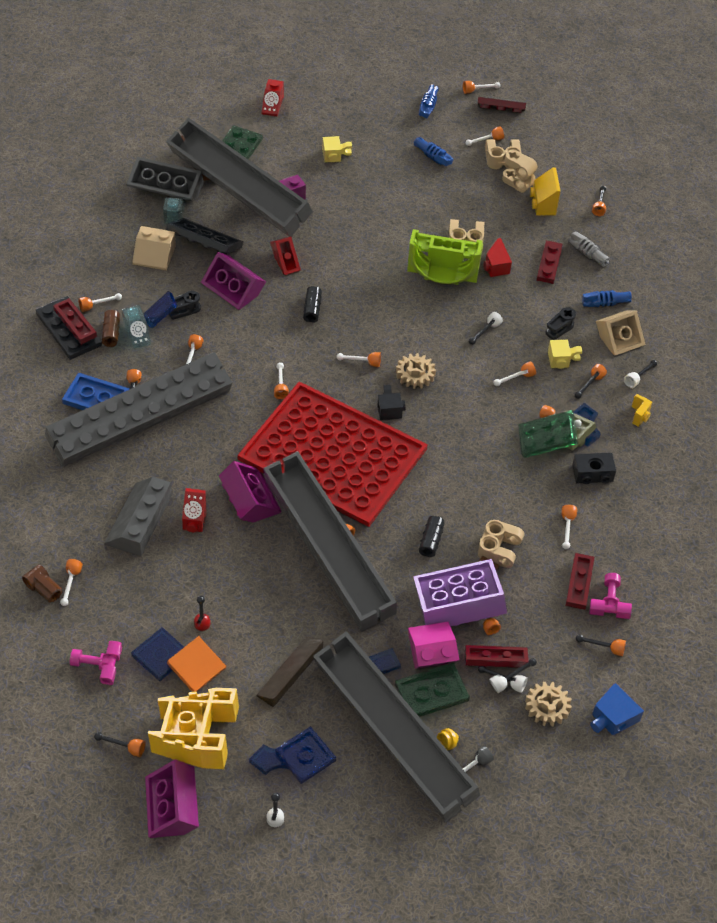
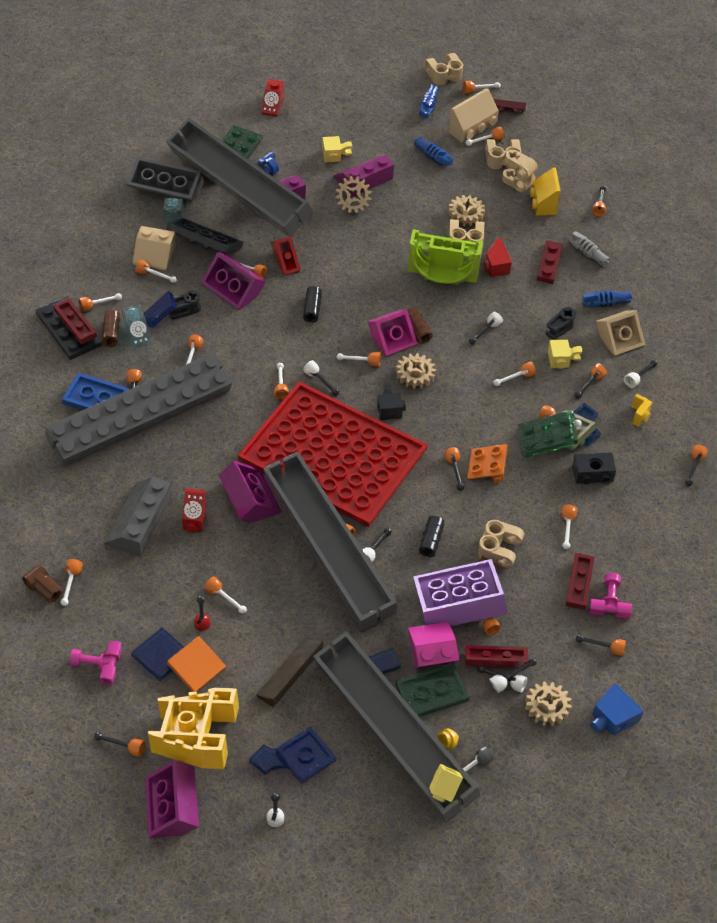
none -> hinge [135,259,177,283]
none -> hinge [204,576,247,614]
none -> orange hinge [241,263,267,279]
none -> blue plate [258,152,279,175]
none -> hinge [303,360,339,396]
none -> magenta slope [333,155,394,197]
none -> tan gear [335,176,372,213]
none -> hinge [362,528,392,563]
none -> dark pink slope [368,310,418,356]
none -> reddish brown axle [407,307,433,344]
none -> tan piece [424,53,463,85]
none -> light yellow brick [429,764,463,802]
none -> hinge [444,447,465,491]
none -> tan gear [448,195,485,226]
none -> tan slope [449,88,499,143]
none -> orange hinge [467,444,508,483]
none -> hinge [685,445,708,486]

